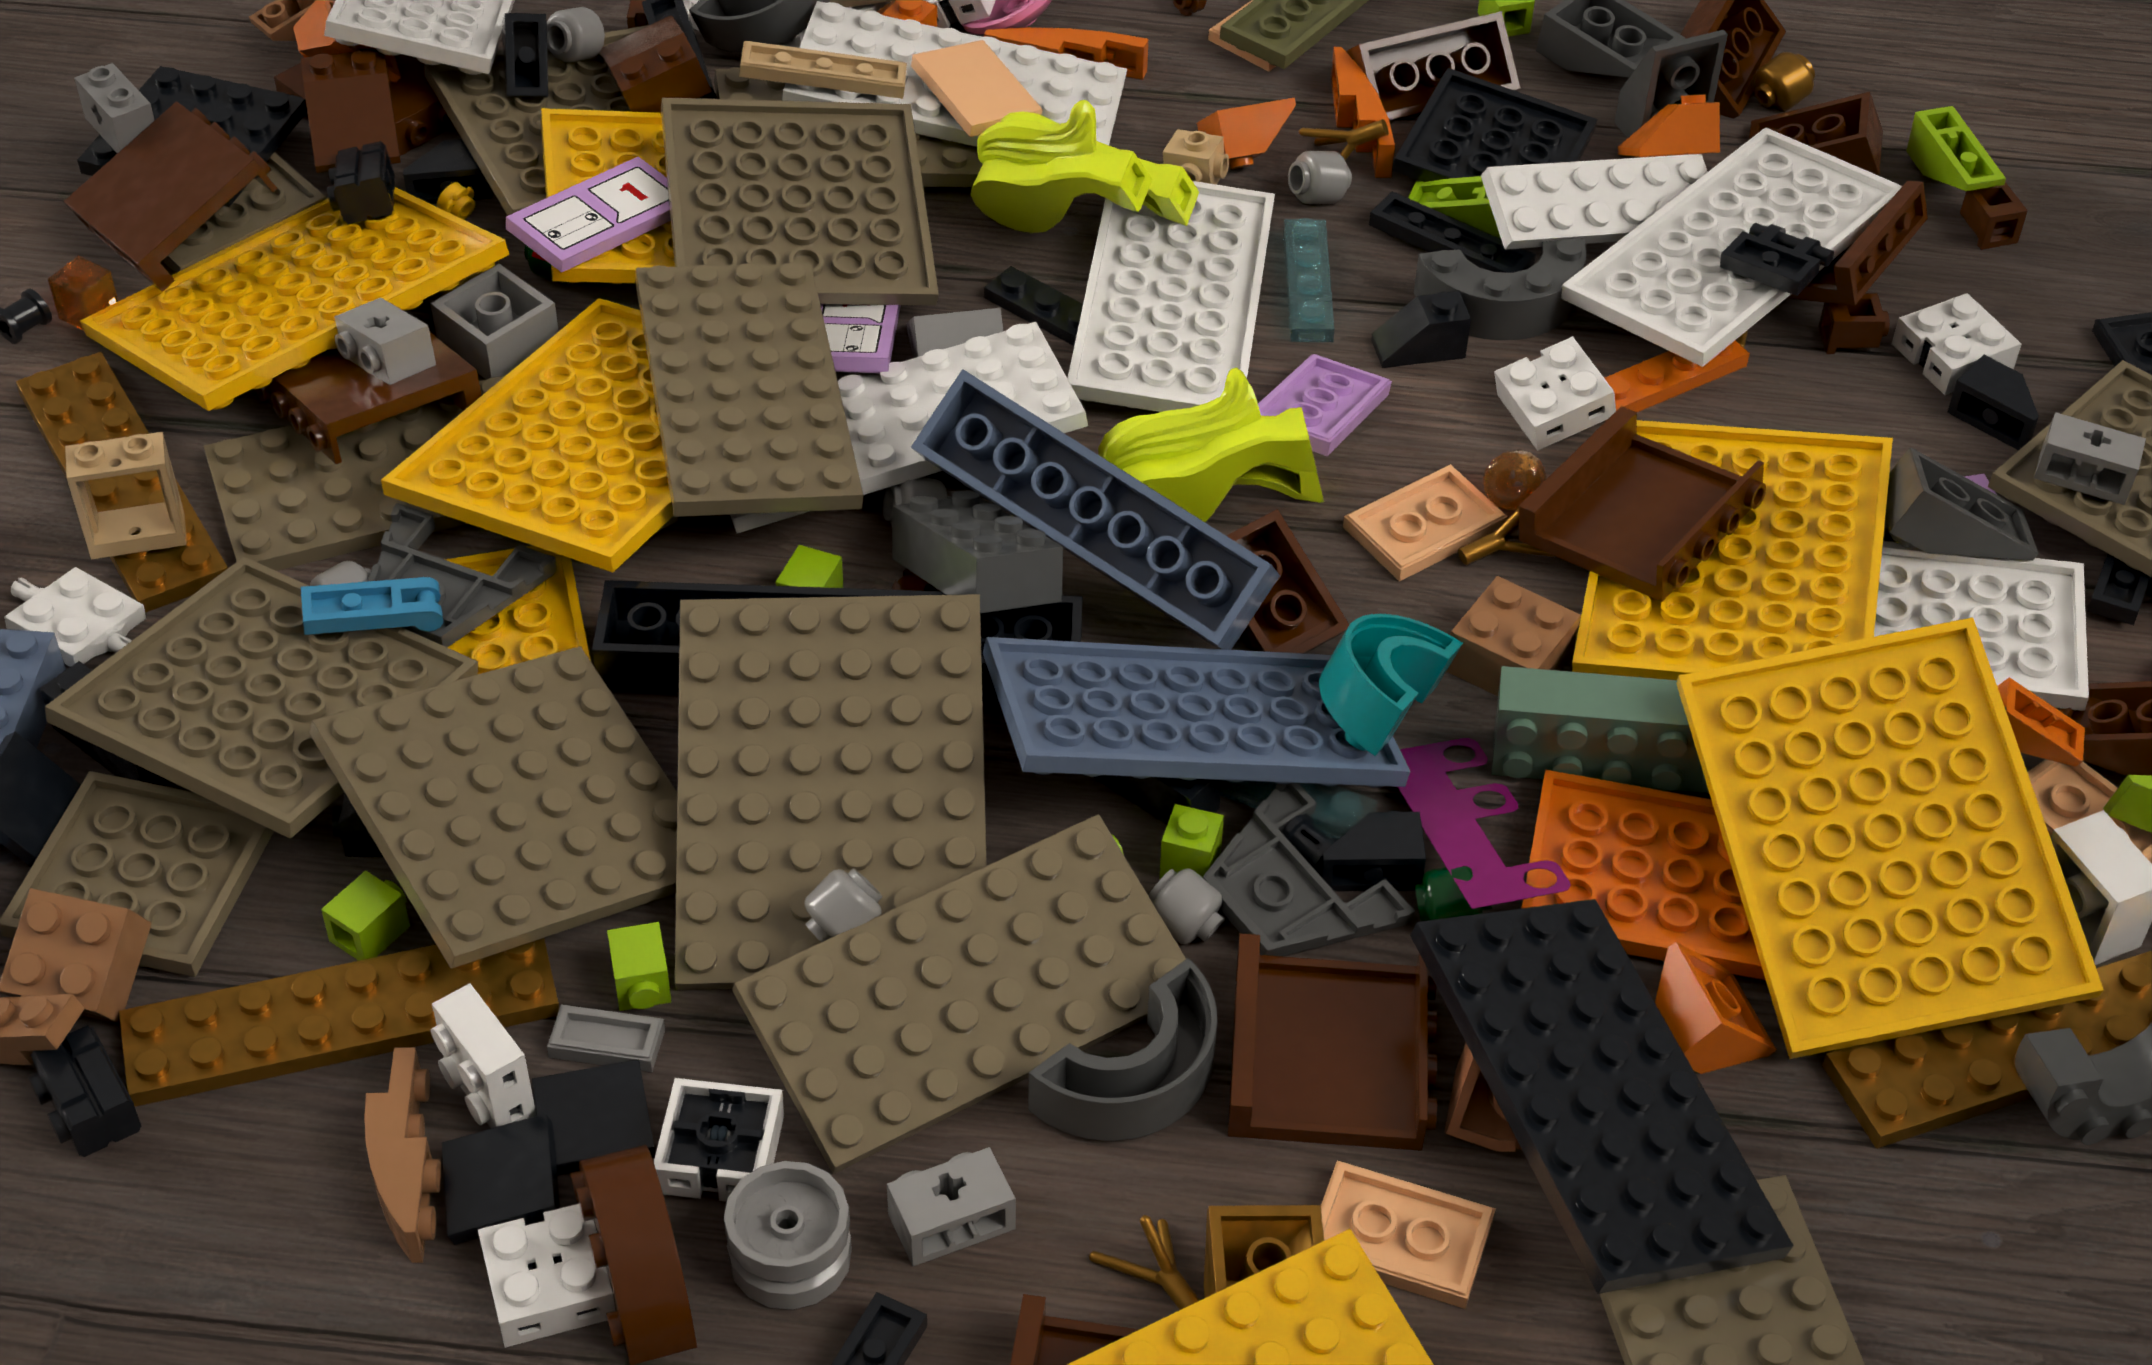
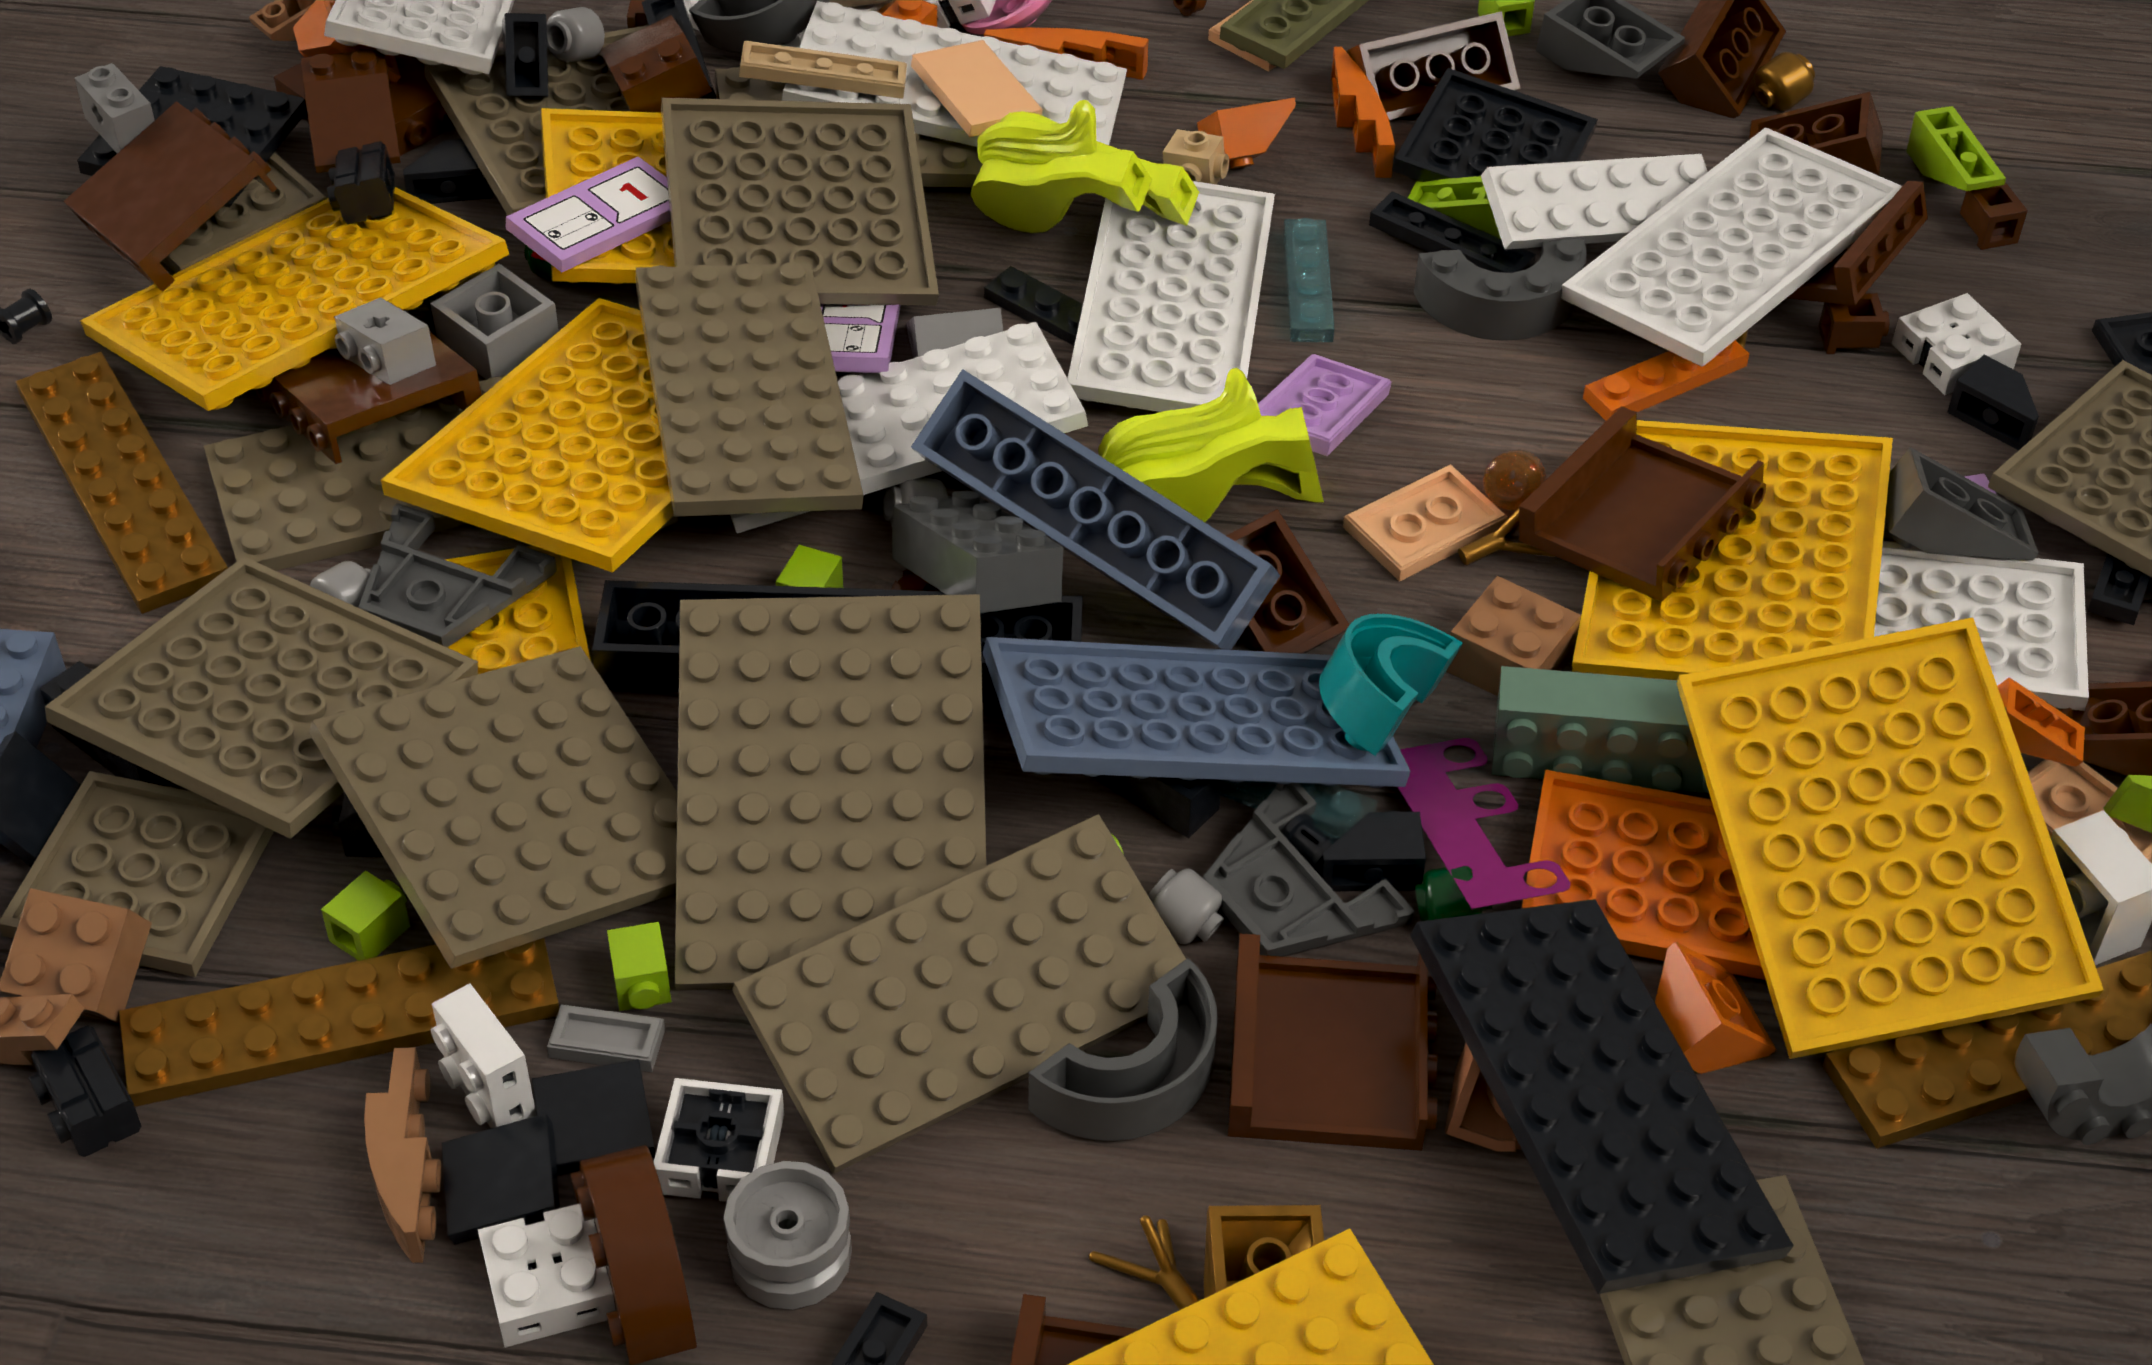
white plate [4,567,146,667] -> none
clear orange brick [48,255,118,331] -> none
tan window [65,432,187,560] -> none
dark azure plate [301,577,443,635] -> none
yellow plate [437,182,476,220] -> none
light grey head [804,868,883,942] -> none
light grey brick [887,1147,1016,1267] -> none
lime brick [1159,804,1224,880] -> none
light grey head [1288,151,1352,204] -> none
pearl gold plant [1299,119,1389,160] -> none
light nougat tile [1321,1160,1496,1309] -> none
black slope [1371,291,1471,368] -> none
white piece [1494,336,1616,451] -> none
dark grey slope [1614,30,1728,138] -> none
orange slope [1618,94,1720,157] -> none
black plate [1720,223,1834,296] -> none
light grey brick [2034,412,2146,505] -> none

